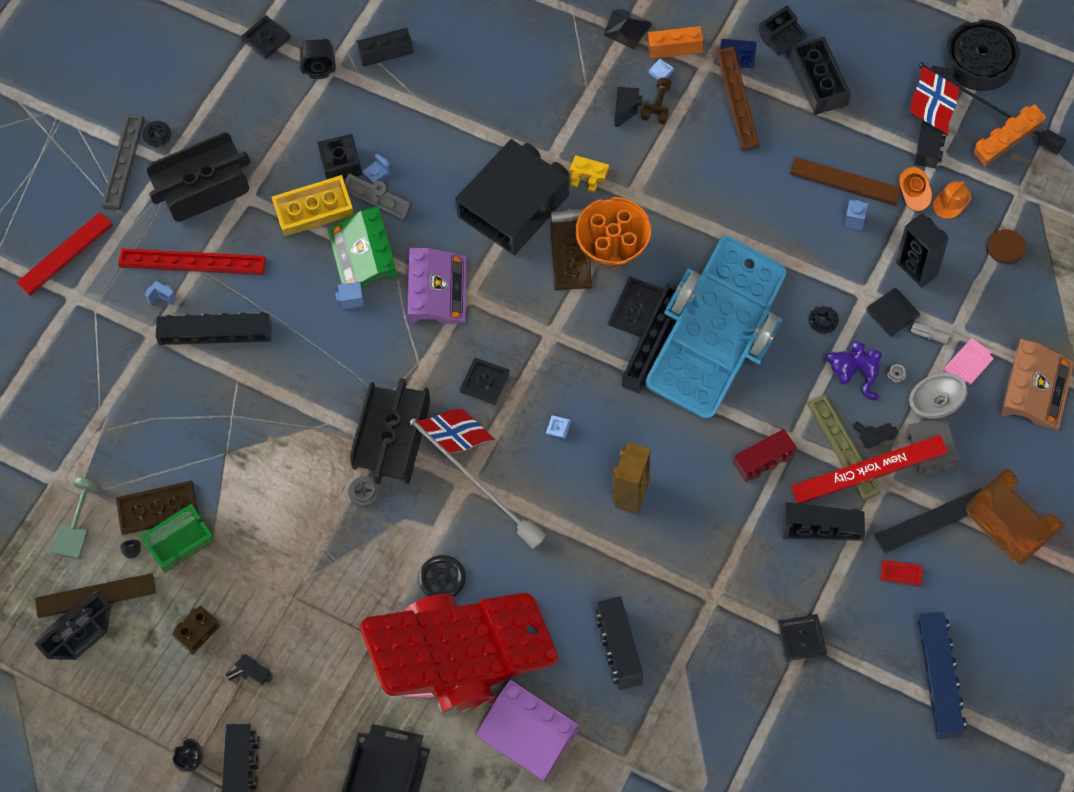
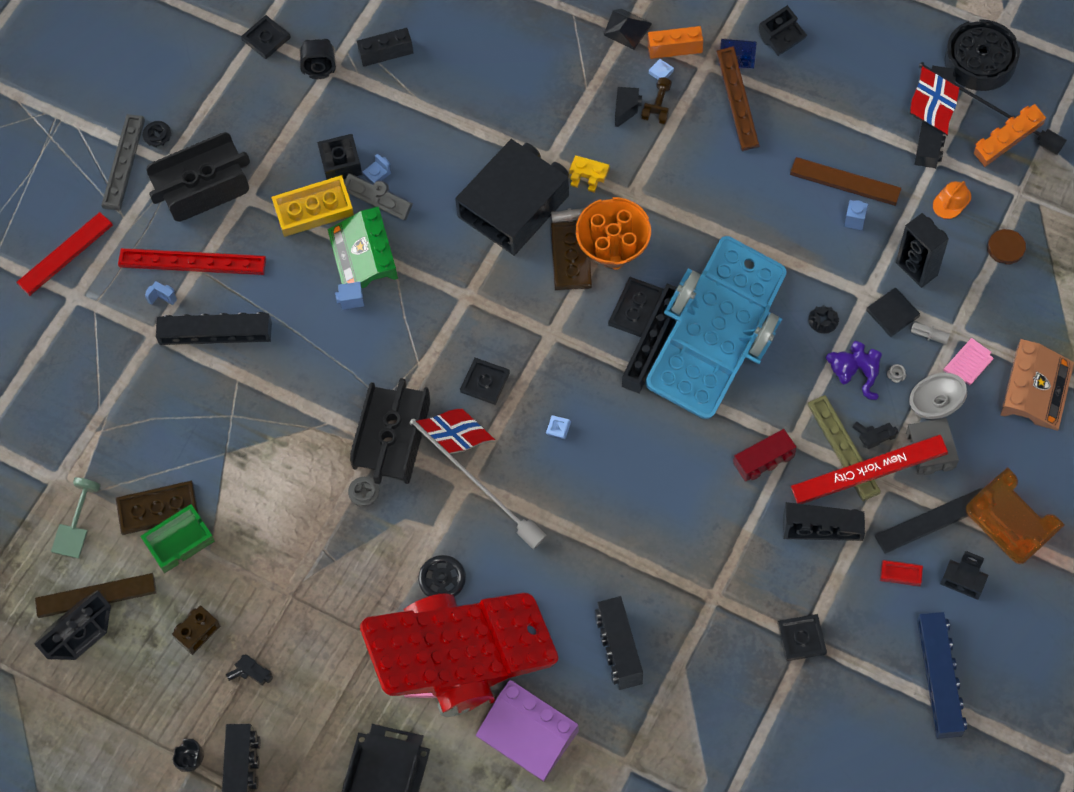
black piece [120,539,141,559] -> none
medium lavender piece [407,248,467,324] -> none
pearl gold brick [612,442,651,515] -> none
black brick [789,36,851,115] -> none
orange piece [899,167,932,211] -> none
none -> black piece [940,551,989,600]

